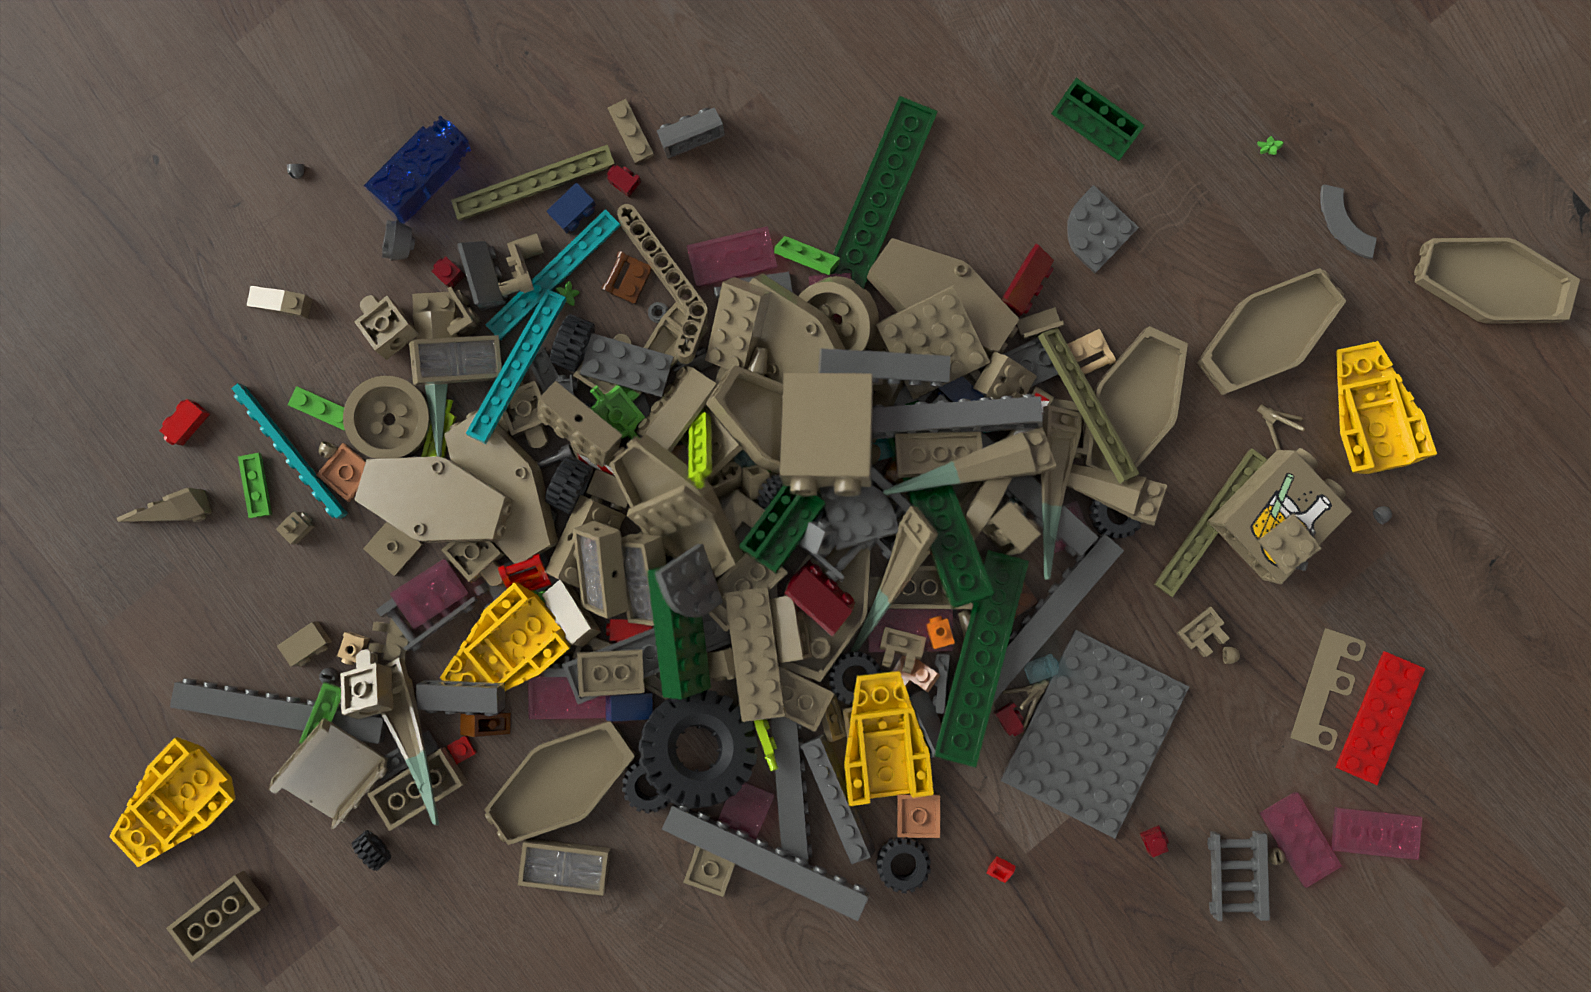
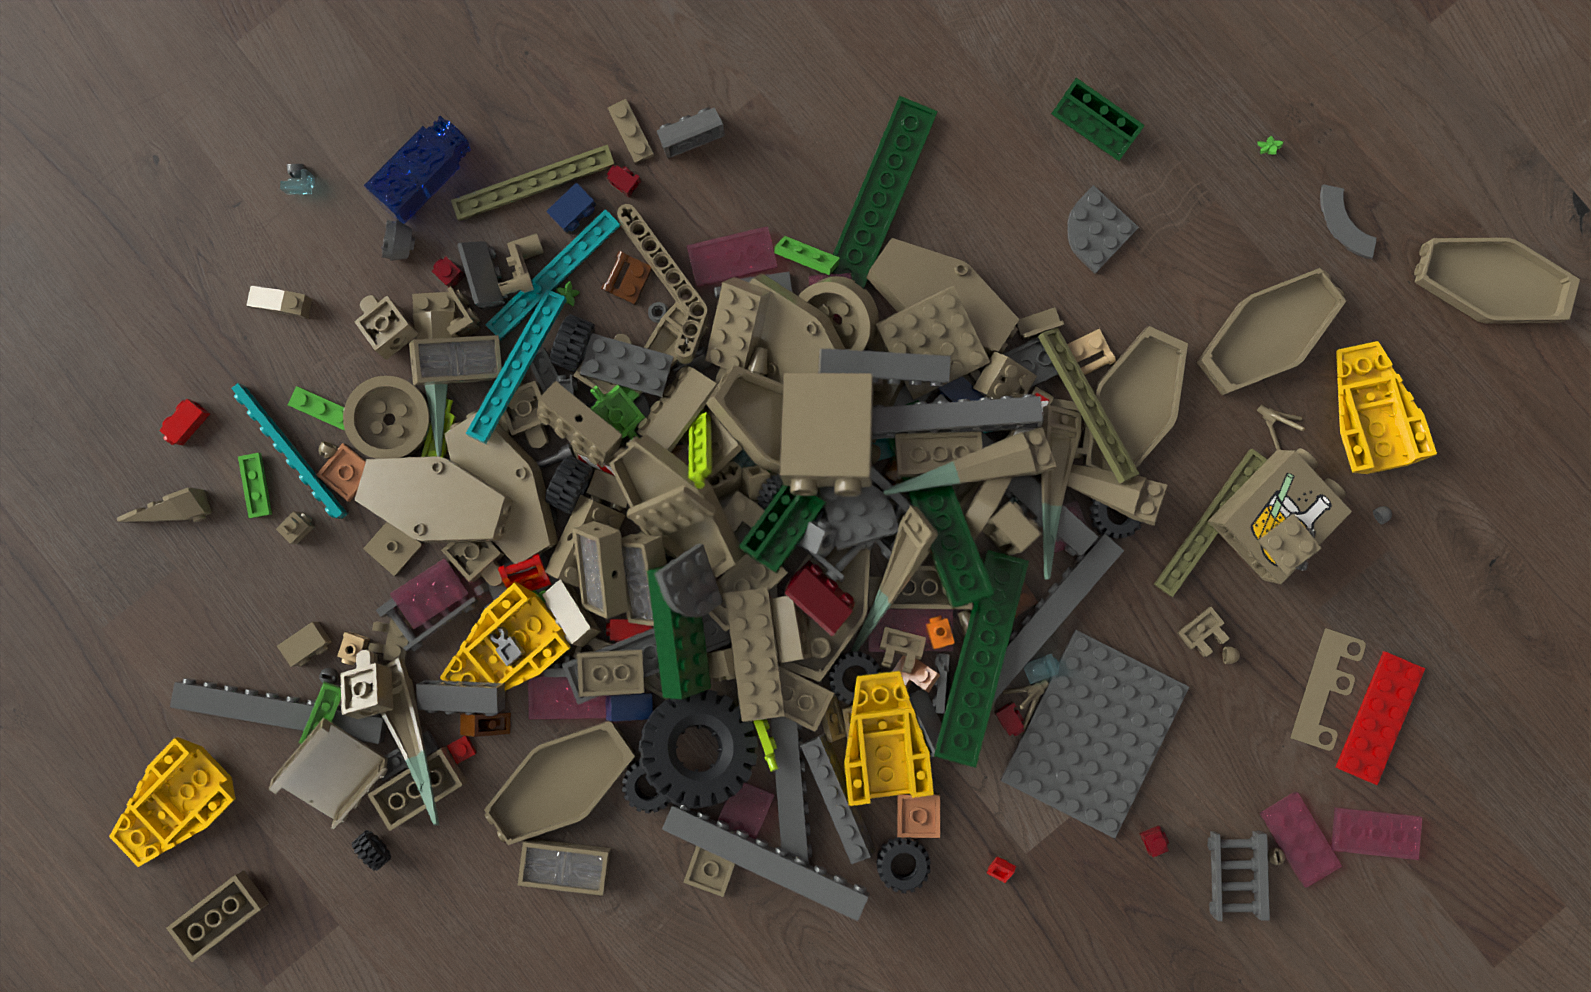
dark red slope [1001,244,1054,317] -> none
none -> clear light blue bracket [280,169,315,194]
none -> plate [490,627,525,666]

